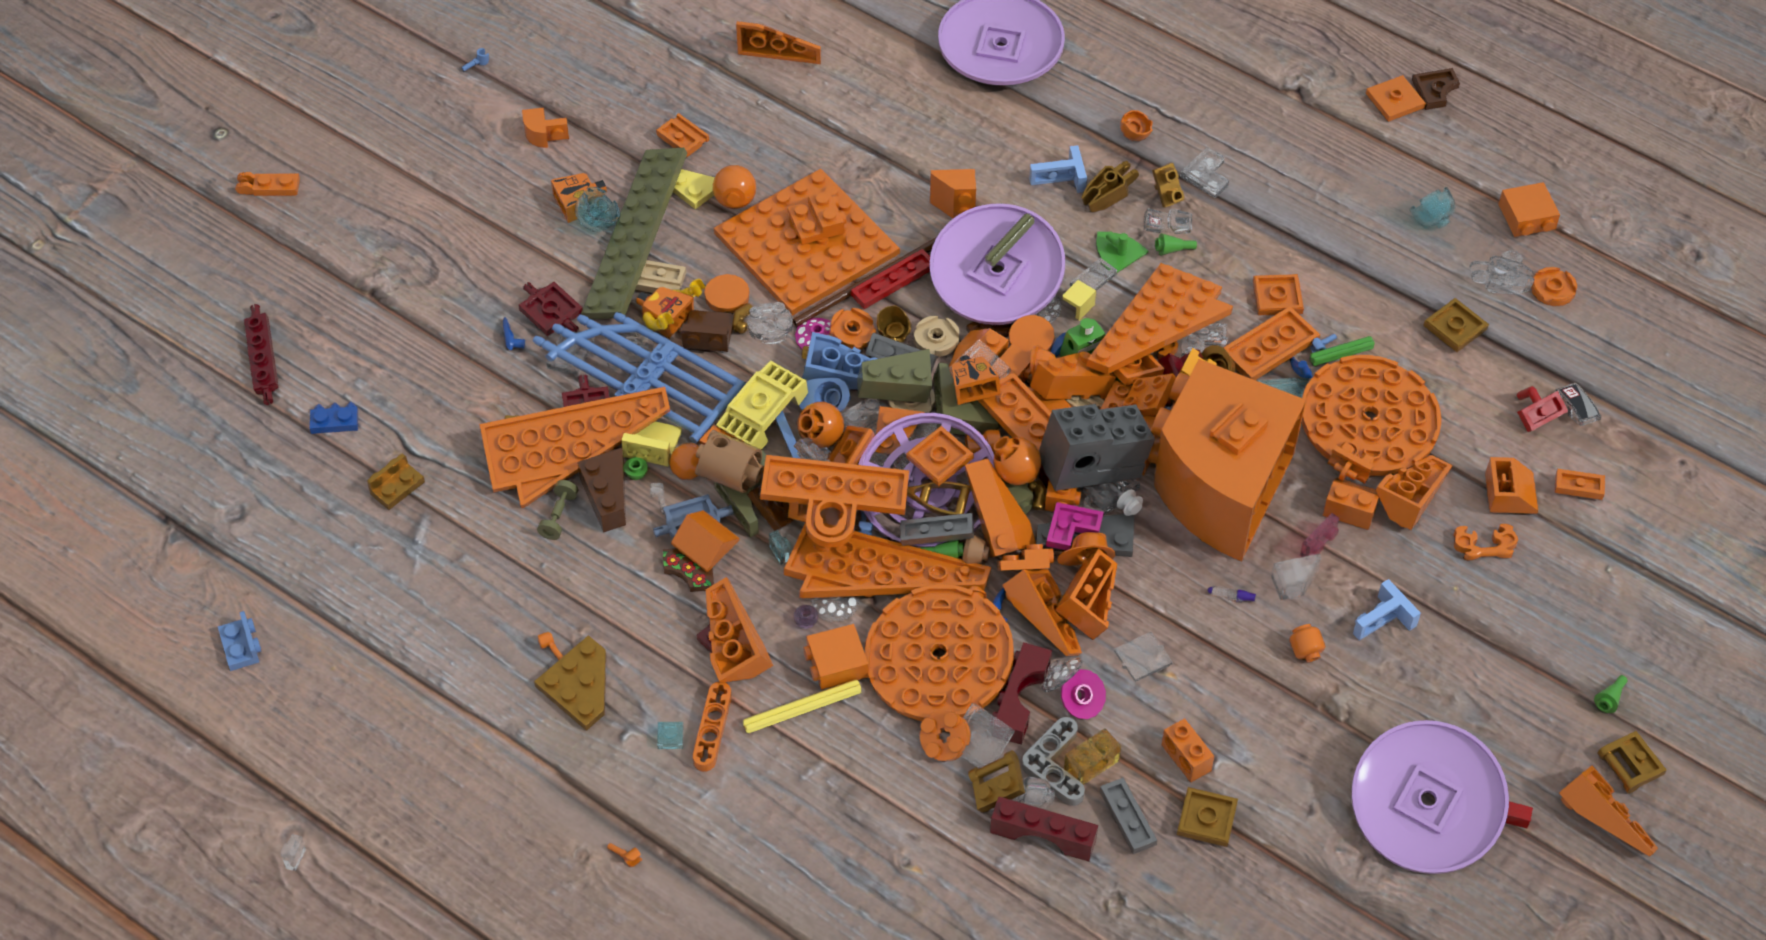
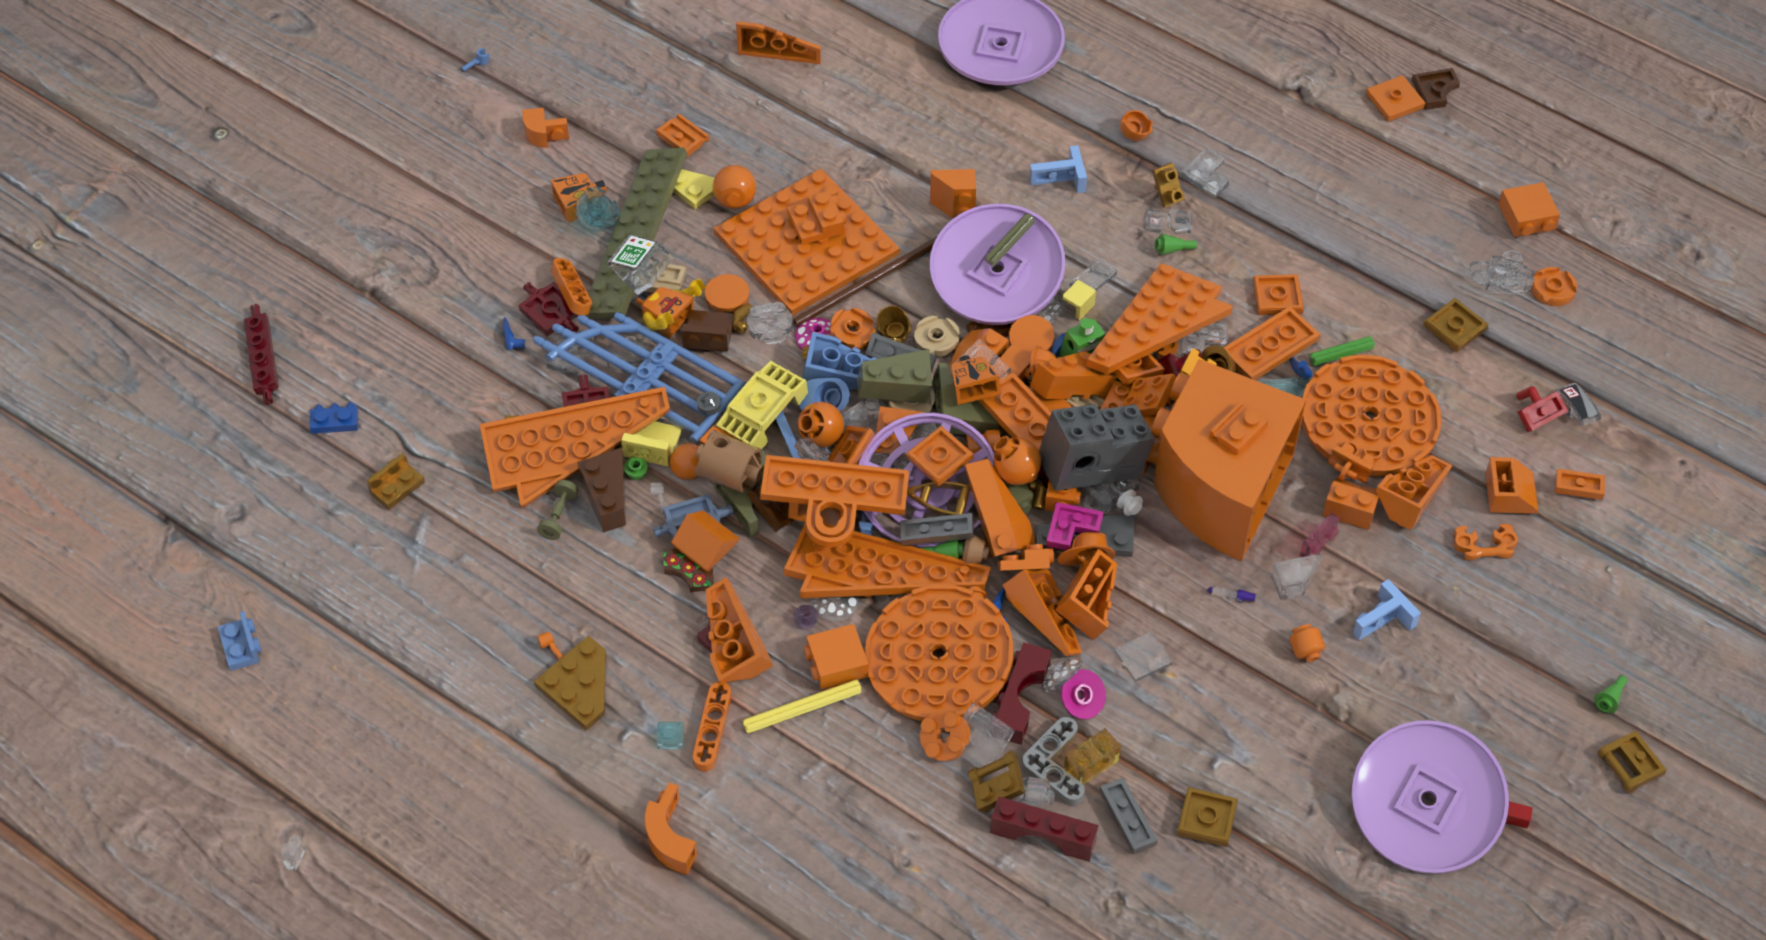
orange hinge [235,172,300,196] -> none
orange hand [607,843,642,867] -> none
clear light blue plate [769,530,791,564] -> none
red plate [851,249,930,309] -> none
pearl gold hinge [1081,161,1139,212] -> none
bright green shield [1096,231,1149,274] -> none
orange brick [1161,718,1214,783] -> none
medium blue hand [1310,334,1337,352] -> none
clear light blue cylinder [1409,187,1456,229] -> none
orange wedge [1559,765,1658,857] -> none
none -> orange beam [551,258,592,315]
none -> clear slope [606,234,674,295]
none -> orange arch [645,782,697,875]
none -> dark grey tile [697,392,721,415]

